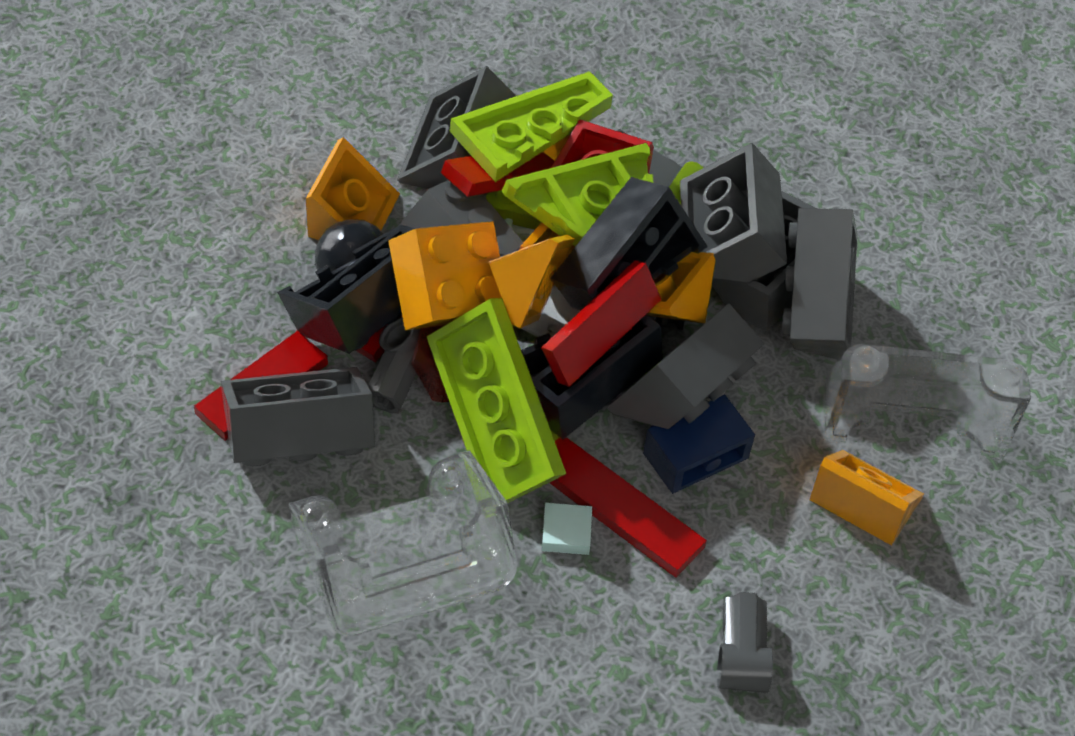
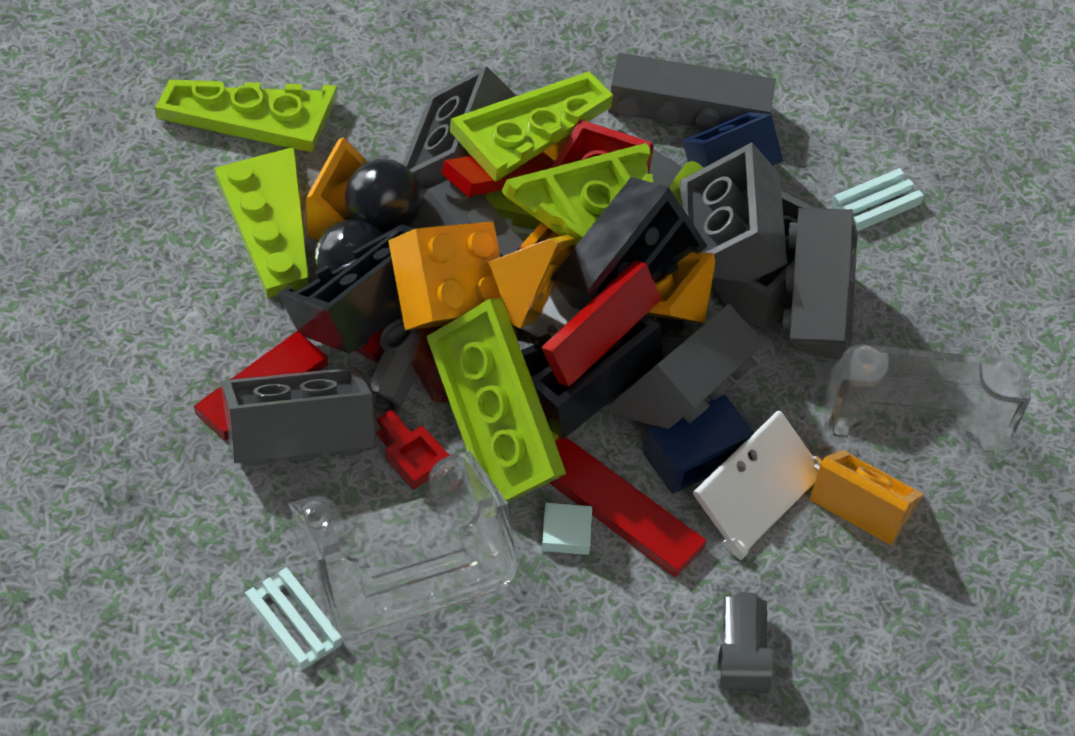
none -> lime wing [155,79,337,153]
none -> lime wing [214,147,309,298]
none -> light aqua tile [245,567,342,671]
none -> black piece [345,159,421,234]
none -> red plate [376,410,451,490]
none -> dark grey brick [608,53,776,131]
none -> dark blue brick [682,112,783,168]
none -> white door [693,411,822,560]
none -> light aqua tile [831,168,924,231]

